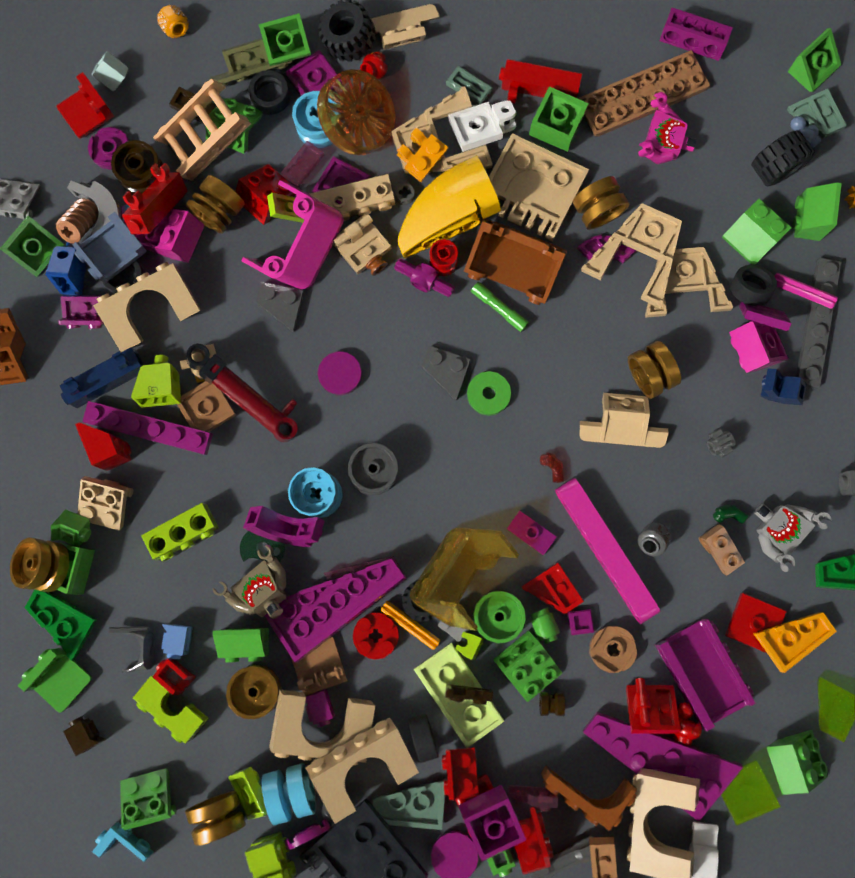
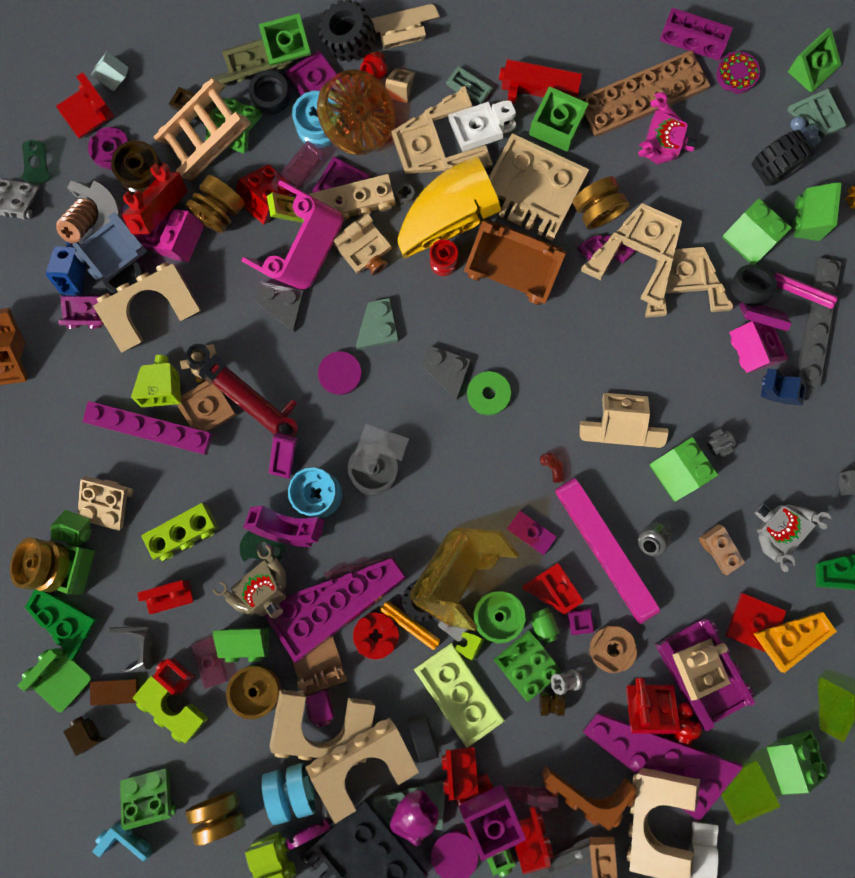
bright green slope [0,216,64,277] -> none
dark blue brick [59,347,144,409] -> none
red slope [75,422,132,471] -> none
light orange head [157,5,189,38] -> none
medium blue window [161,623,193,659] -> none
lime plate [228,767,267,820] -> none
magenta axle [394,259,455,297] -> none
light orange plate [397,128,448,183] -> none
dark brown wing [445,684,493,705] -> none
bright green piece [471,281,529,332] -> none
pearl gold wheel [628,341,681,399] -> none
dark green arm [713,504,748,524] -> none
none -> clear green piece [20,140,53,184]
none -> reddish brown tile [90,679,138,706]
none -> red bracket [137,580,194,614]
none -> clear pink plate [191,637,228,689]
none -> magenta tile [268,432,297,479]
none -> clear tile [351,424,409,475]
none -> sand green wing [356,298,398,350]
none -> tan slope [386,68,415,103]
none -> magenta piece [390,790,439,847]
none -> light grey bush [551,669,582,695]
none -> slope [649,437,718,502]
none -> tan plate [672,639,731,701]
none -> tile [716,51,760,94]

